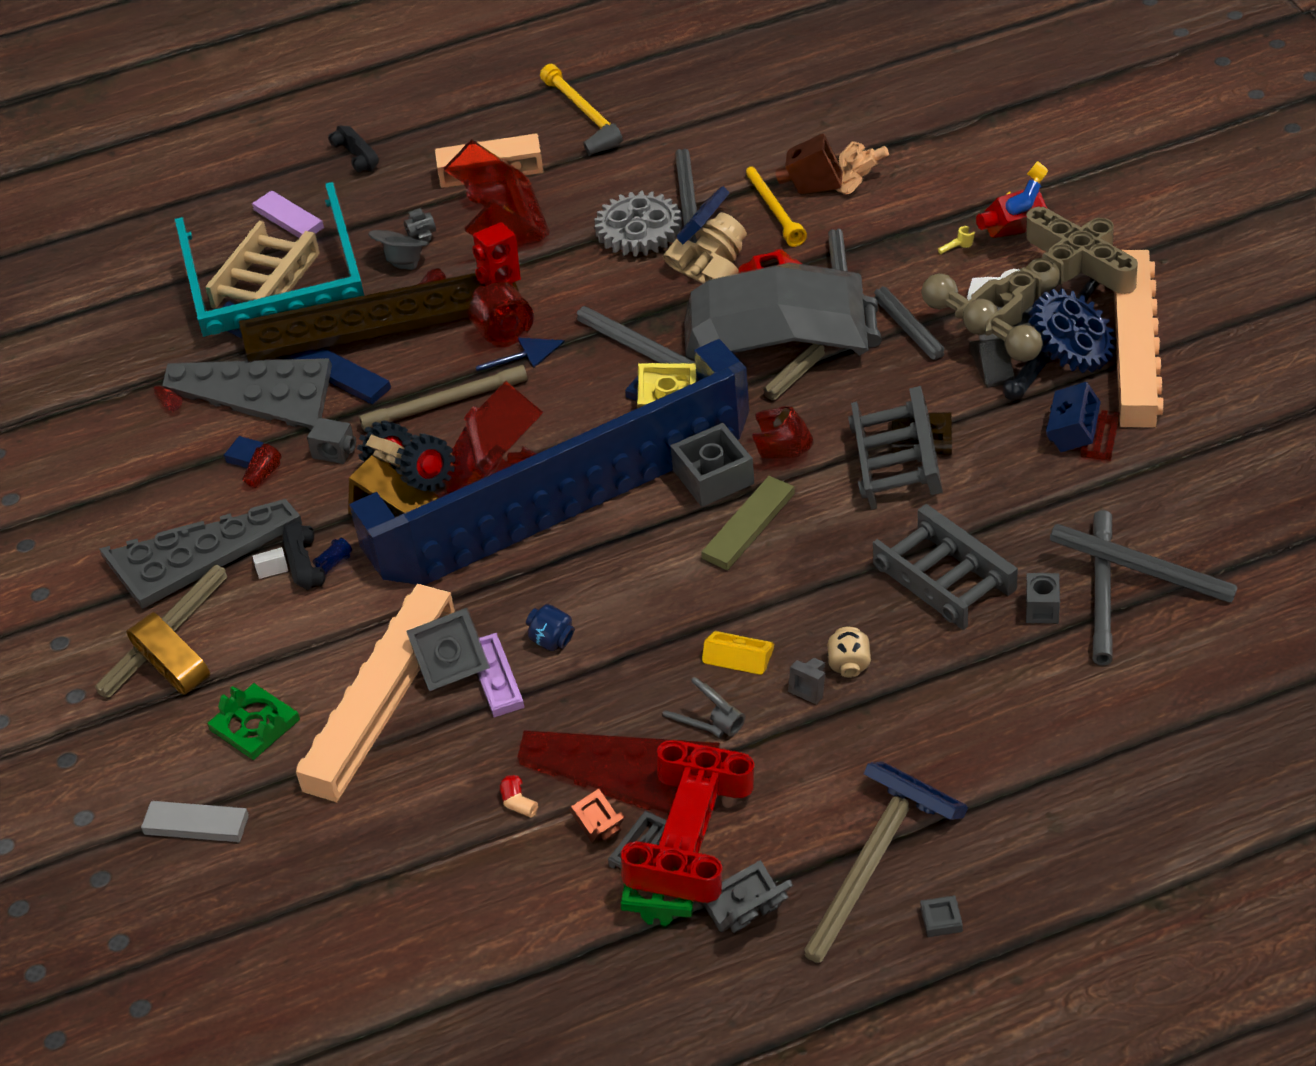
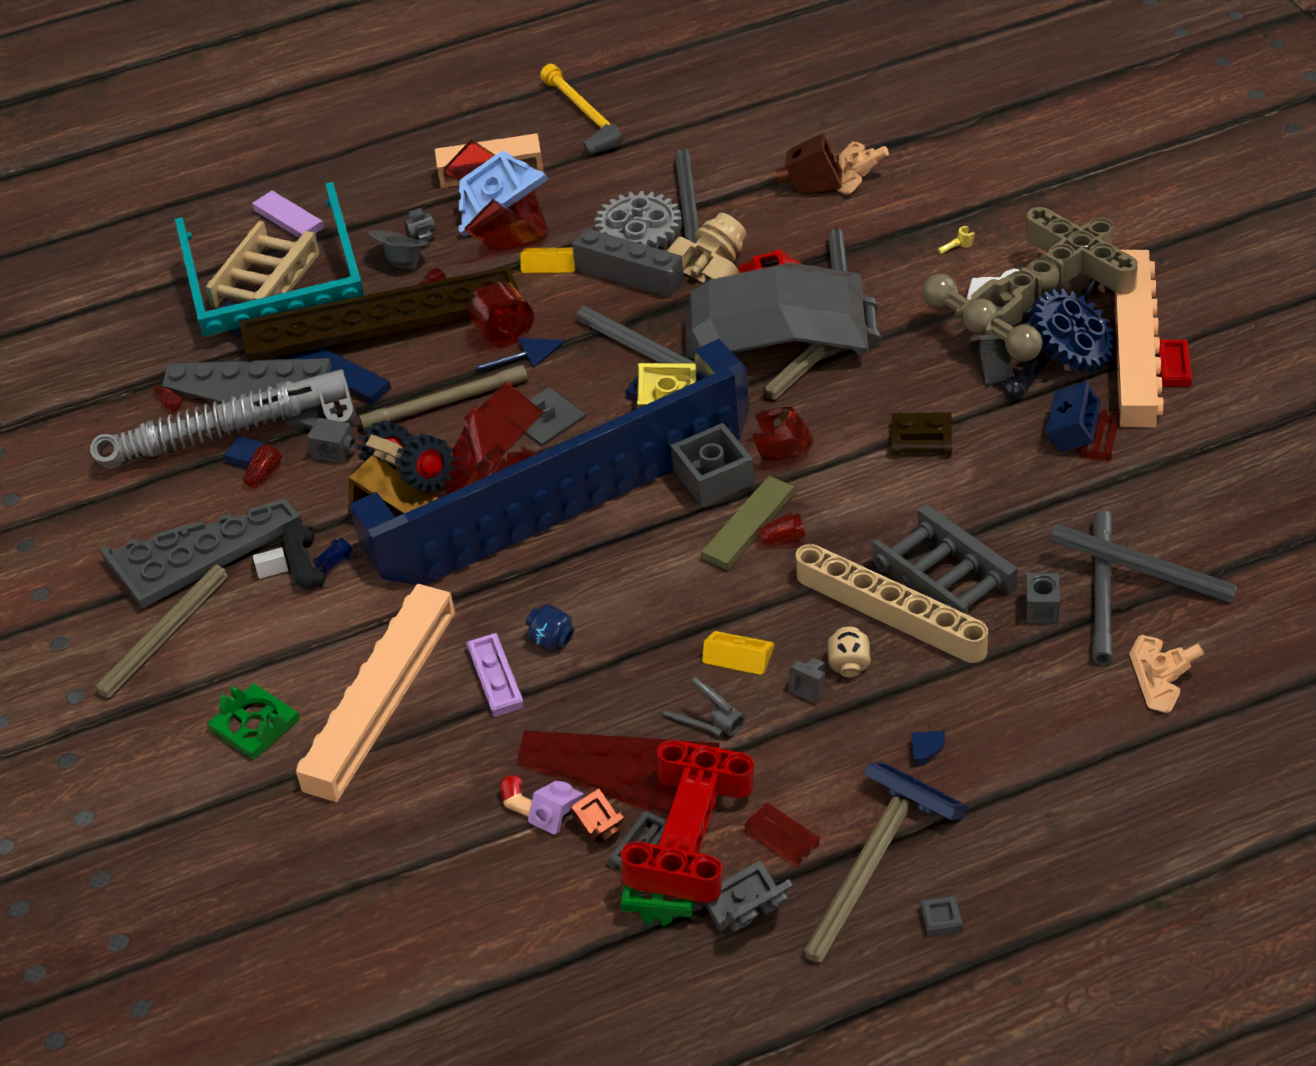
pearl gold beam [126,612,211,695] -> none
light grey tile [141,801,249,842] -> none
black piece [328,125,379,173] -> none
dark grey tile [406,607,491,691] -> none
red brick [472,222,521,292] -> none
dark blue tile [676,186,730,244] -> none
yellow piece [746,167,807,247] -> none
dark grey fence [848,386,943,510] -> none
dark grey axle [874,286,944,360] -> none
red torso [976,161,1048,238] -> none
none -> light grey piece [90,369,356,469]
none -> light blue wing [459,150,549,237]
none -> dark grey piece [505,387,586,447]
none -> yellow slope [520,248,576,273]
none -> lavender bracket [528,781,584,834]
none -> dark grey brick [572,228,684,297]
none -> clear red tile [745,803,820,866]
none -> clear red cone [758,512,806,545]
none -> tan beam [796,544,988,663]
none -> dark blue tile [911,731,945,766]
none -> light nougat piece [1129,635,1204,713]
none -> red tile [1158,340,1192,387]

